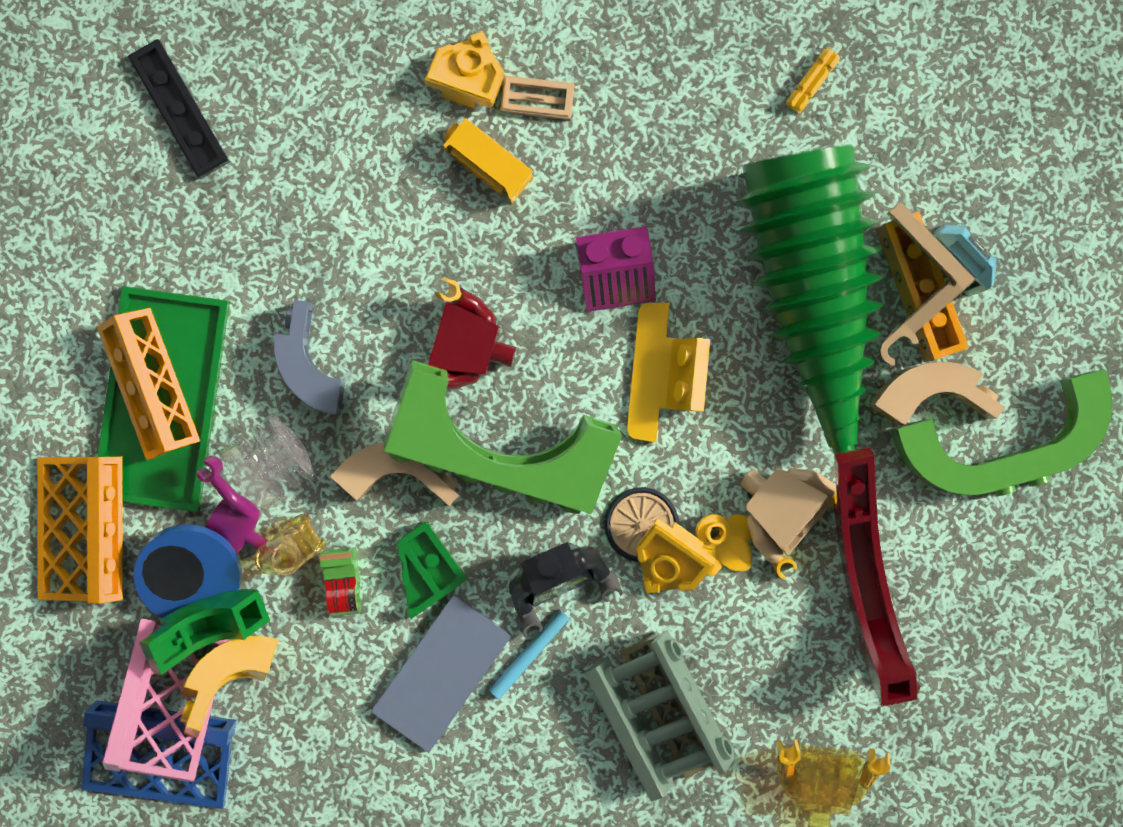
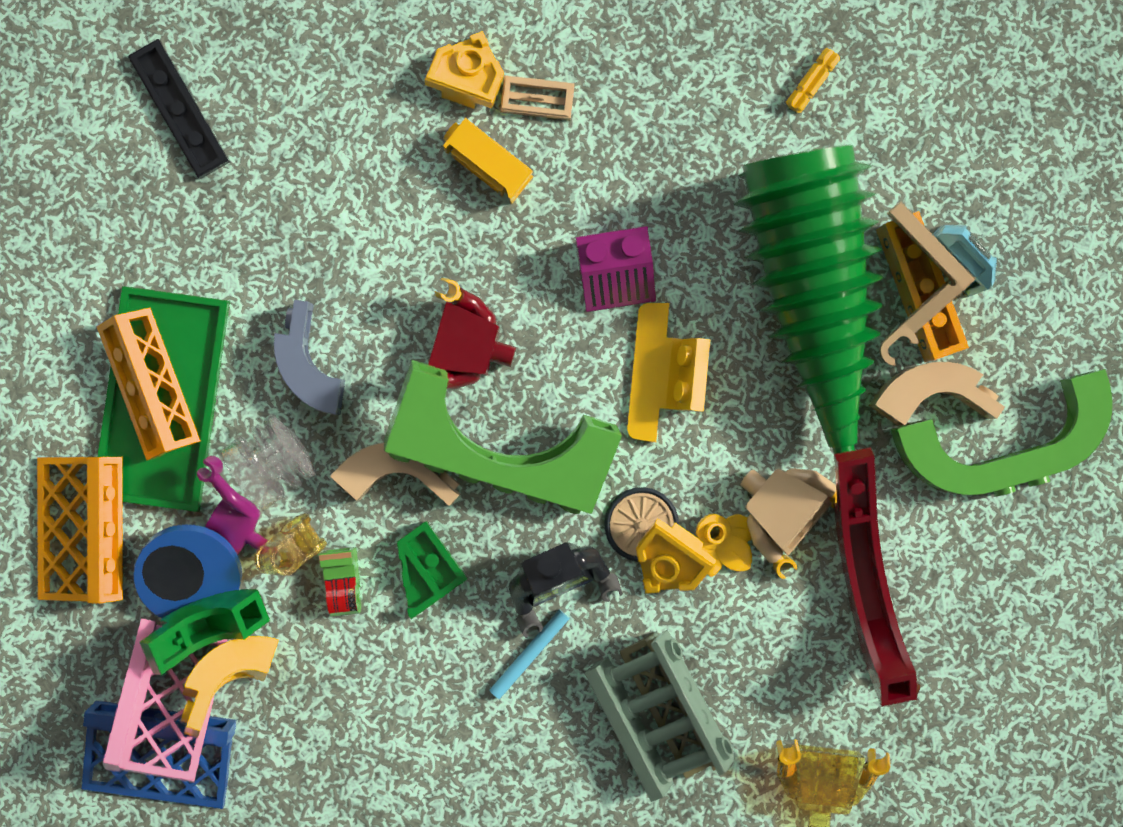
sand blue tile [371,594,512,753] -> none

